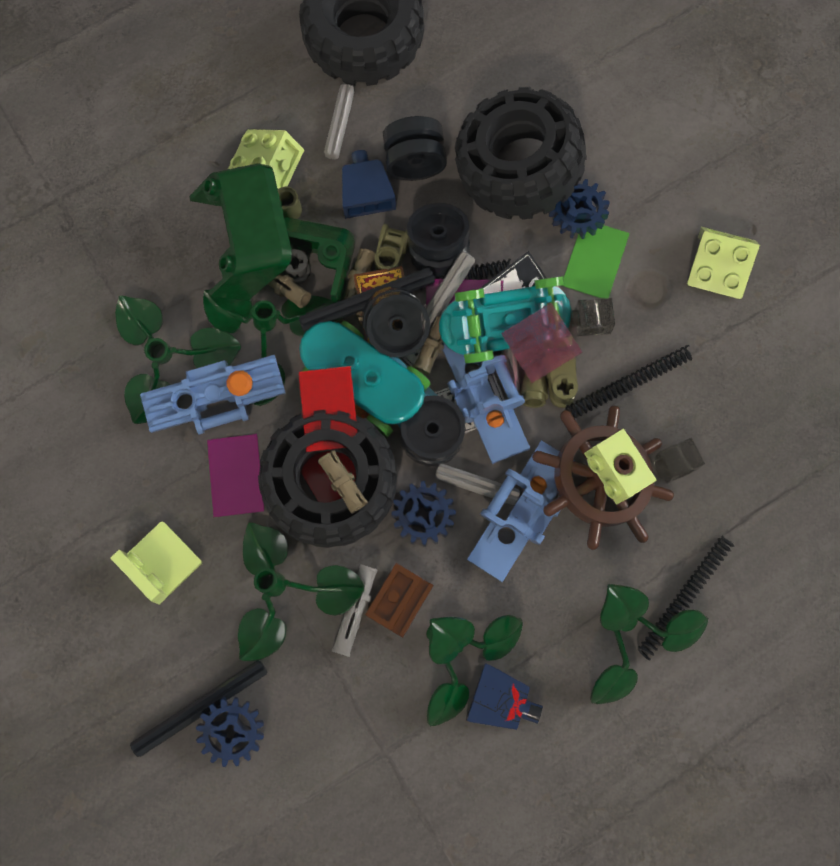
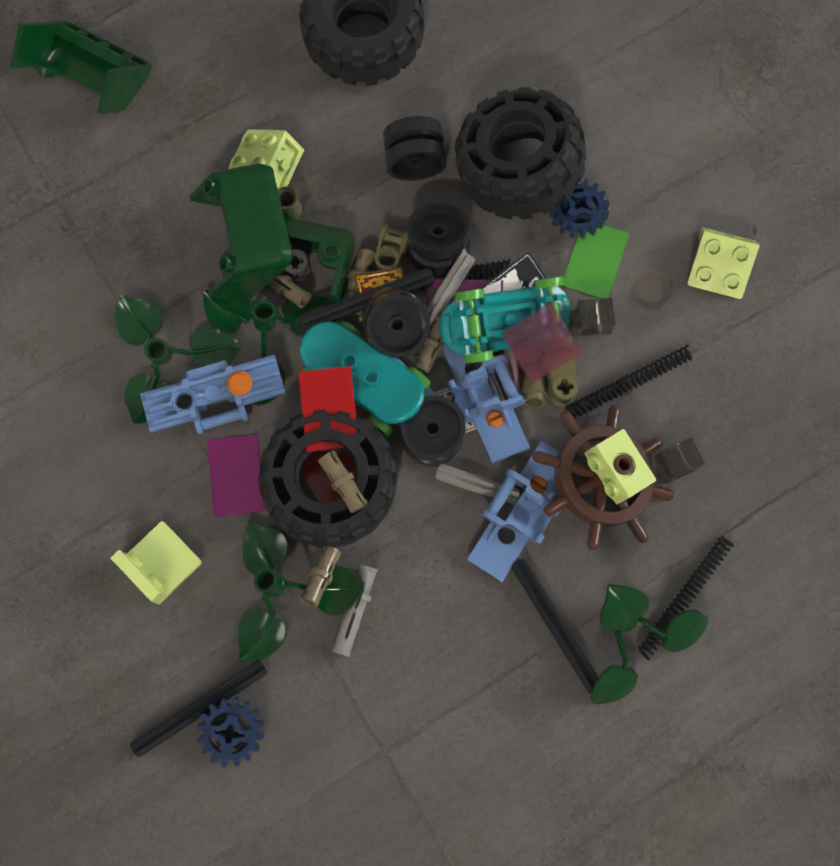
light grey axle [324,83,354,160] -> none
dark blue torso [342,150,396,219] -> none
reddish brown plate [365,563,434,638] -> none
dark blue gear [391,481,456,547] -> none
dark green plant [426,615,523,727] -> none
dark blue torso [466,663,543,730] -> none
none -> dark green windscreen [10,21,152,114]
none -> dark tan pin [300,546,341,608]
none -> black axle [511,558,598,694]

